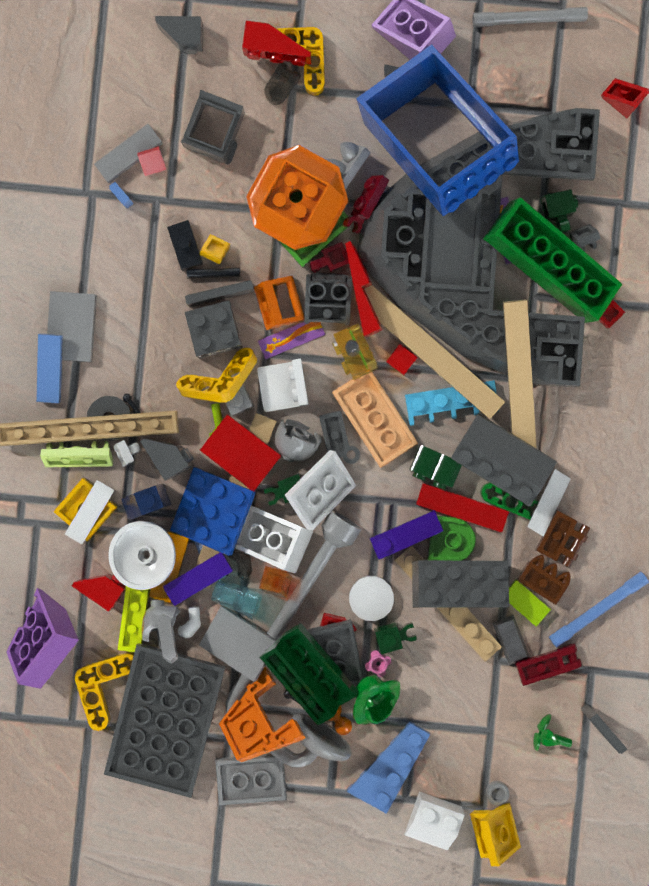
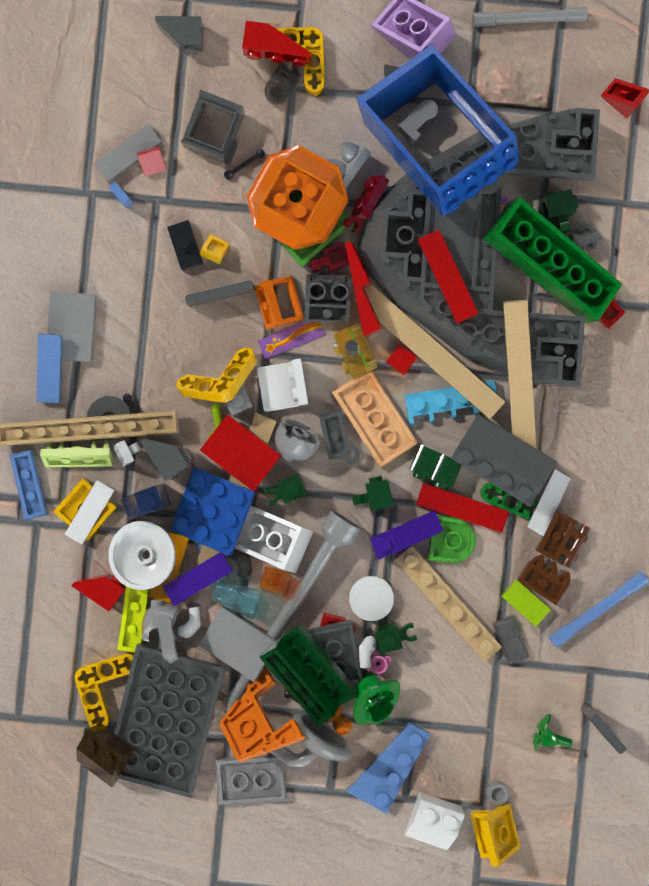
medium lavender wedge [6,588,79,689] -> none
dark grey brick [185,301,243,359] -> none
black piece [187,268,240,279] -> none
white plate [285,450,356,531] -> none
dark grey brick [412,560,509,608] -> none
dark red plate [515,643,583,686] -> none
none -> medium blue tile [9,449,49,520]
none -> dark brown slope [76,723,135,788]
none -> black hinge [224,149,265,180]
none -> dark green brick [352,476,394,511]
none -> white arm [359,636,377,668]
none -> light grey leg [398,100,438,146]
none -> red tile [417,230,479,324]

